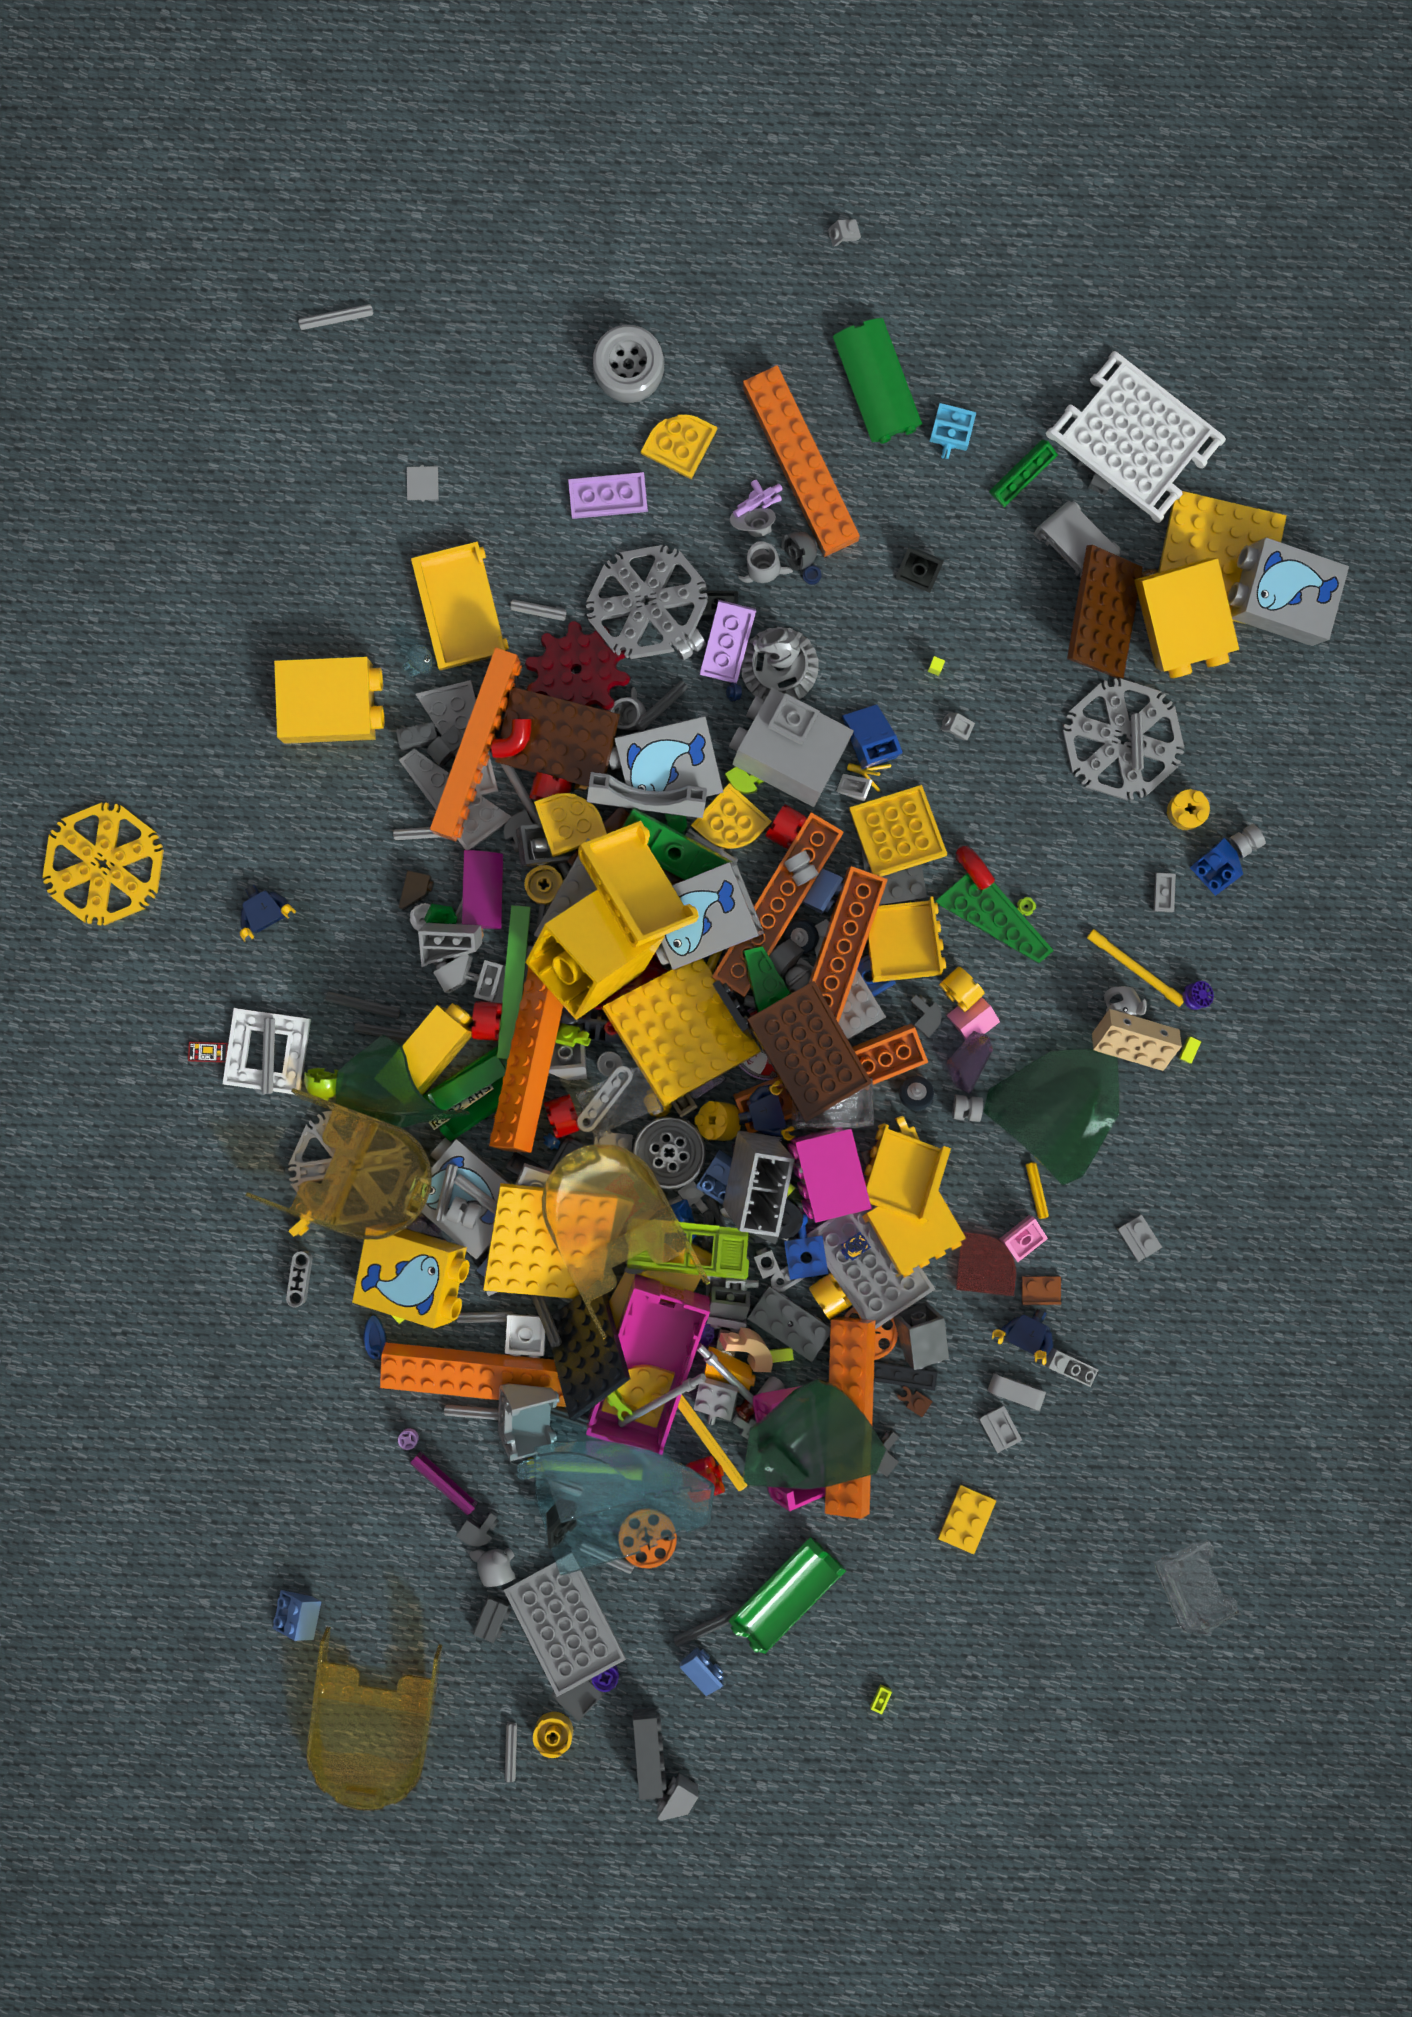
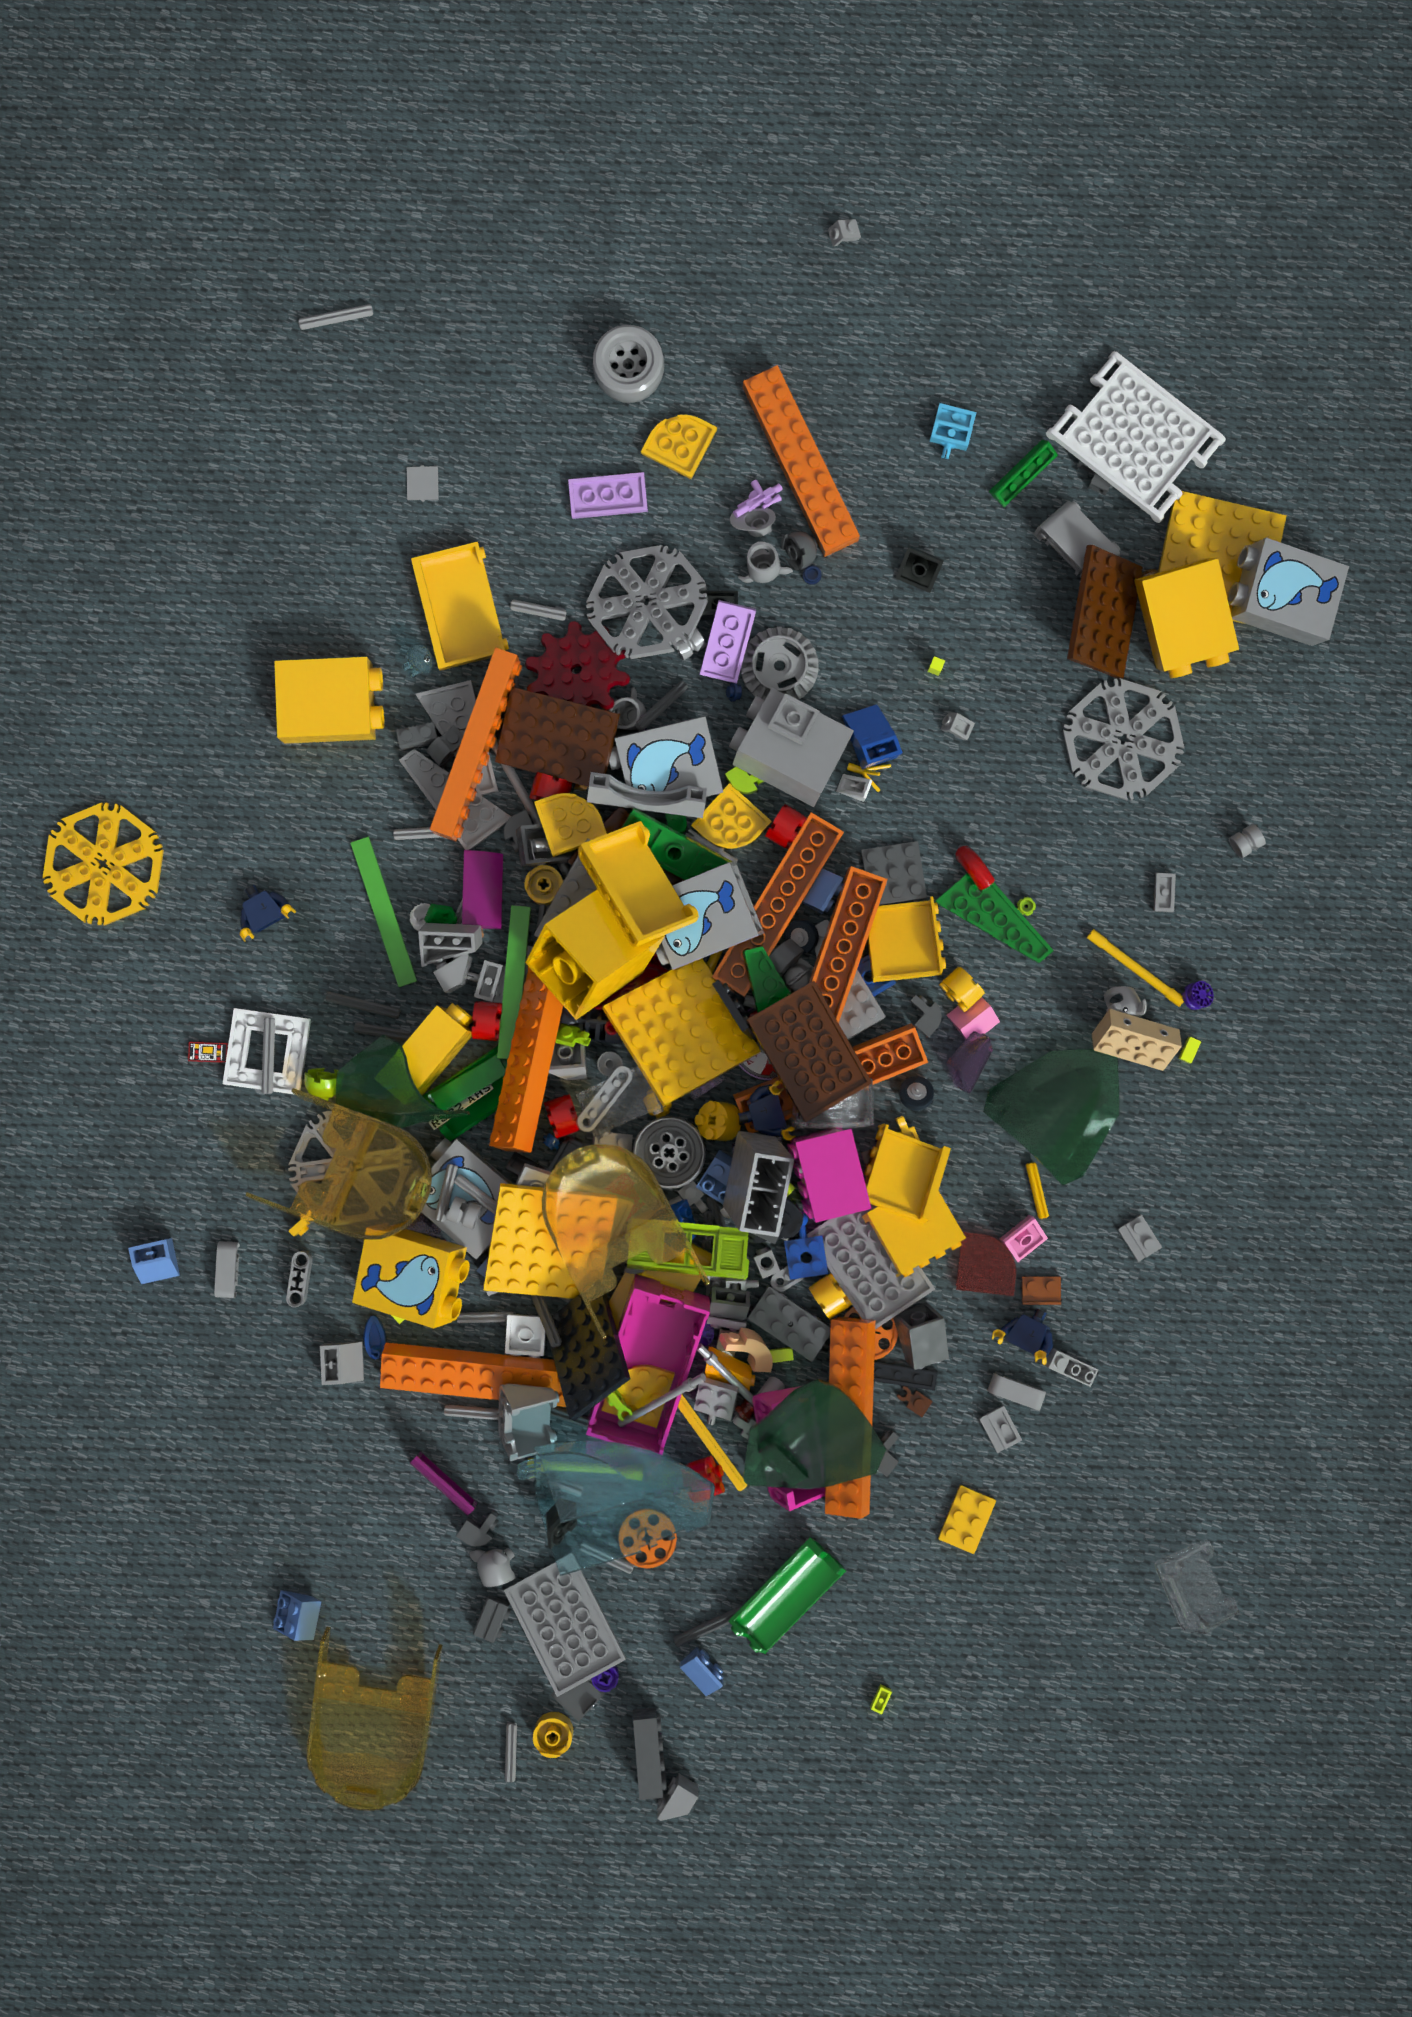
lavender wheel [398,1428,419,1450] -> none
dark brown slope [399,870,434,910] -> none
red cylinder [491,719,531,758] -> none
dark tan slope [672,1093,697,1118] -> none
light grey helmet [753,628,800,668] -> none
light grey wheel [784,850,819,887] -> none
green cylinder [833,318,922,444] -> none
clear blue brick [840,1232,871,1261] -> none
yellow plate [849,785,947,877] -> none
light grey wheel [952,1095,983,1122] -> none
light grey axle [1131,713,1144,770] -> none
yellow brick [1167,789,1210,830] -> none
blue slope [1190,838,1243,896] -> none
none -> medium blue slope [128,1238,180,1284]
none -> light grey beam [214,1241,240,1298]
none -> light grey slope [320,1341,364,1385]
none -> bright green tile [351,837,418,988]

